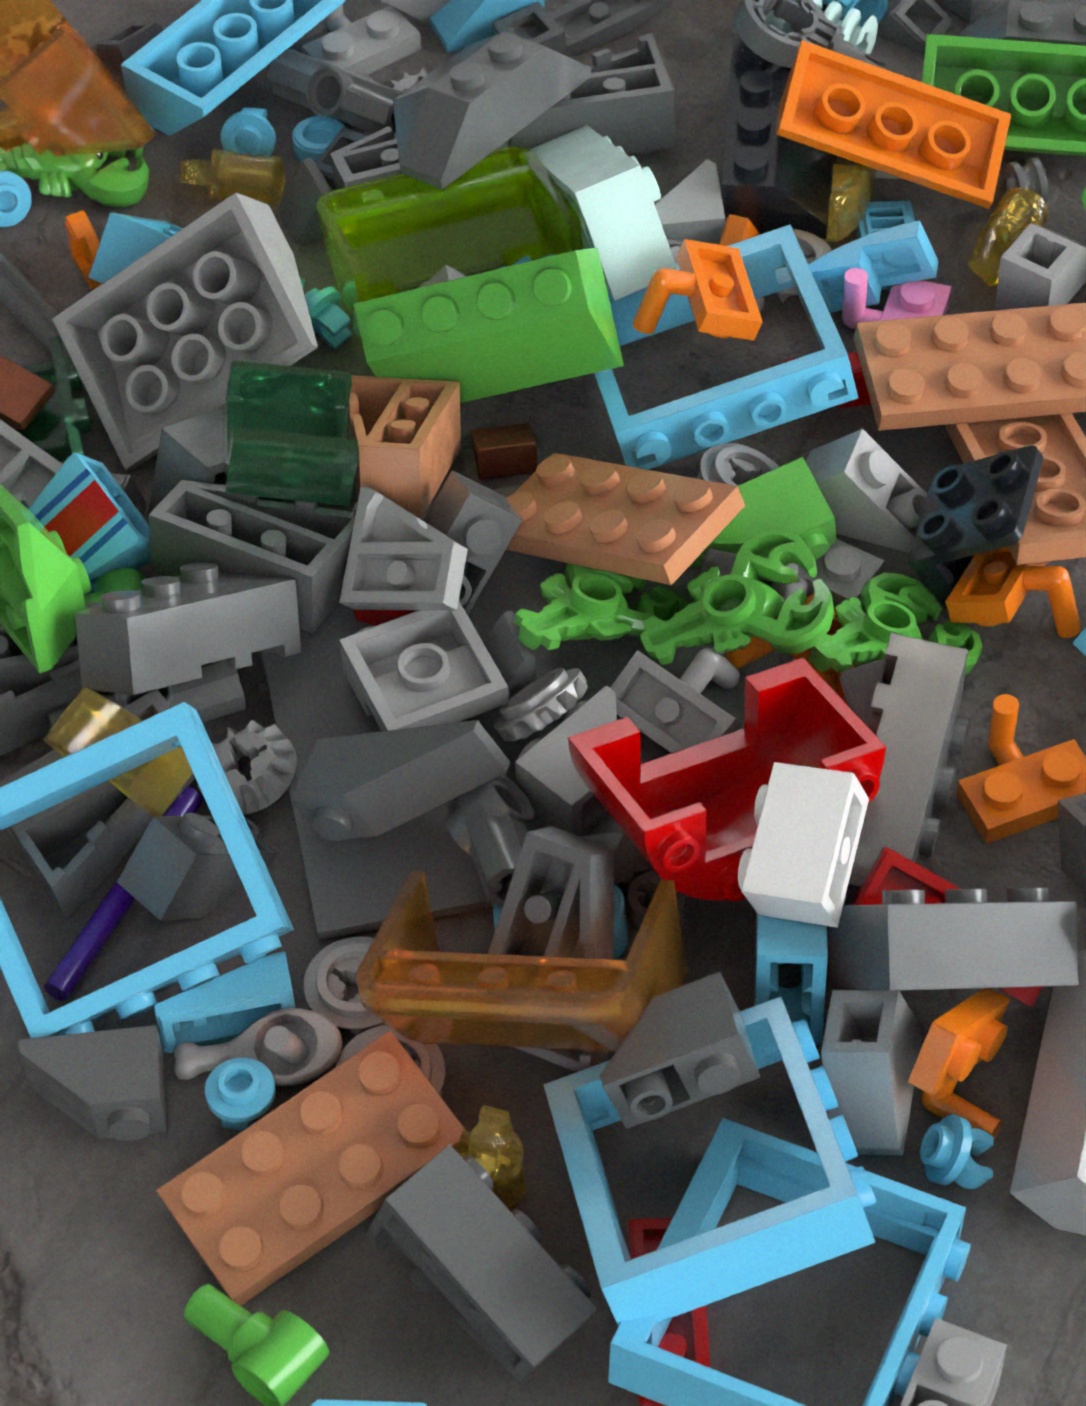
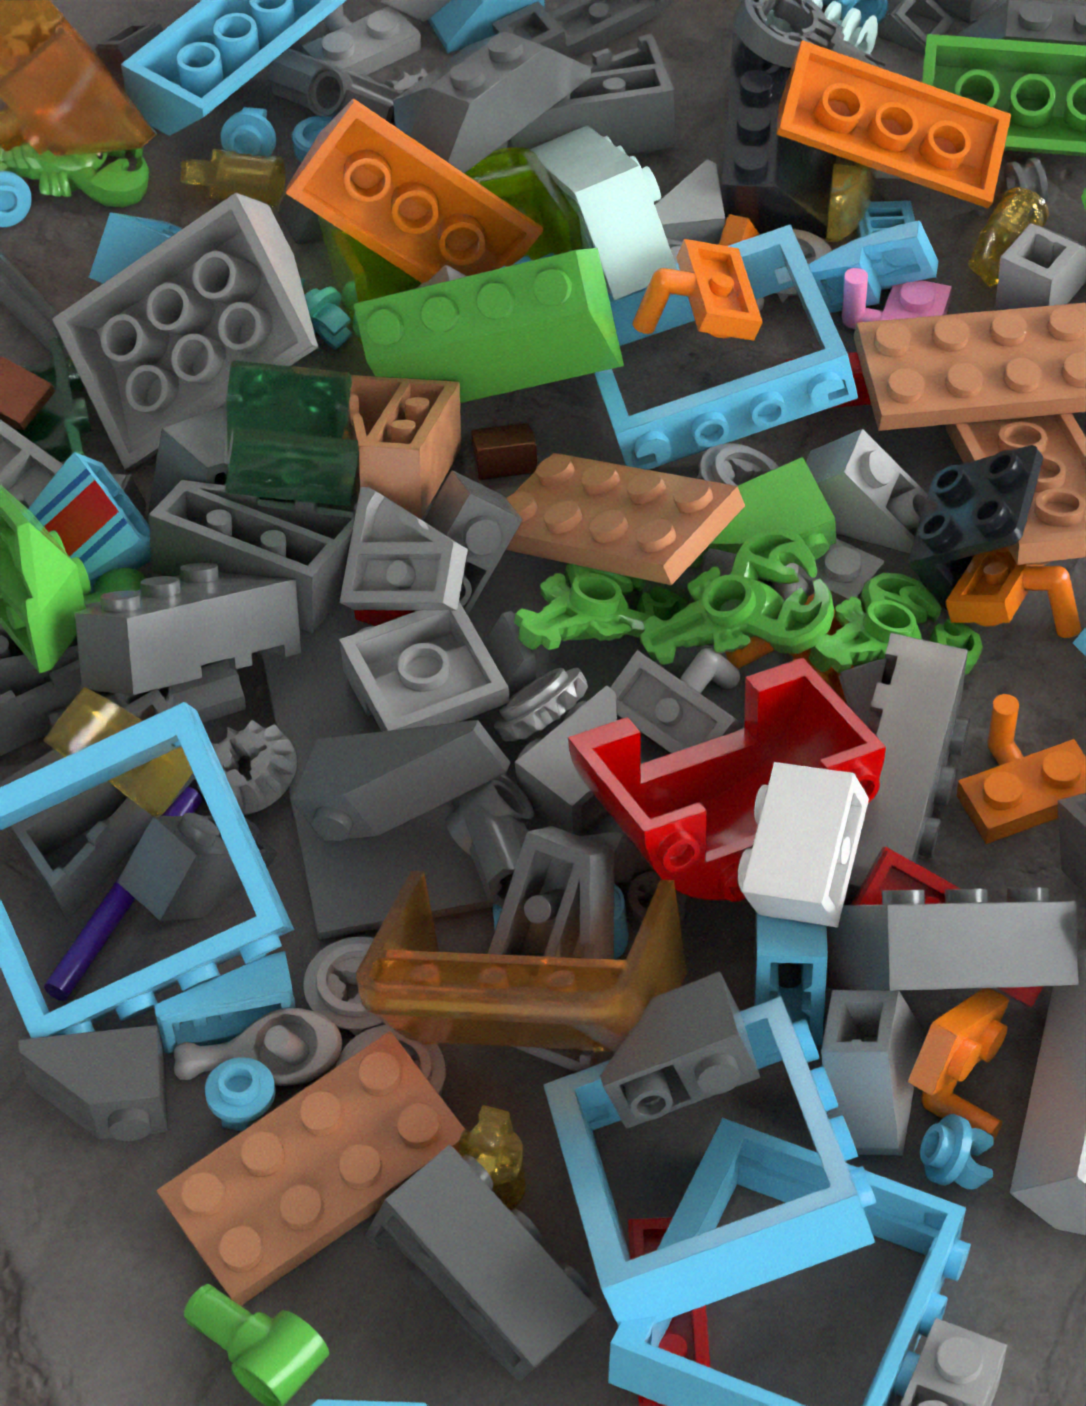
orange tile [64,210,102,290] -> none
none -> orange slope [286,98,543,283]

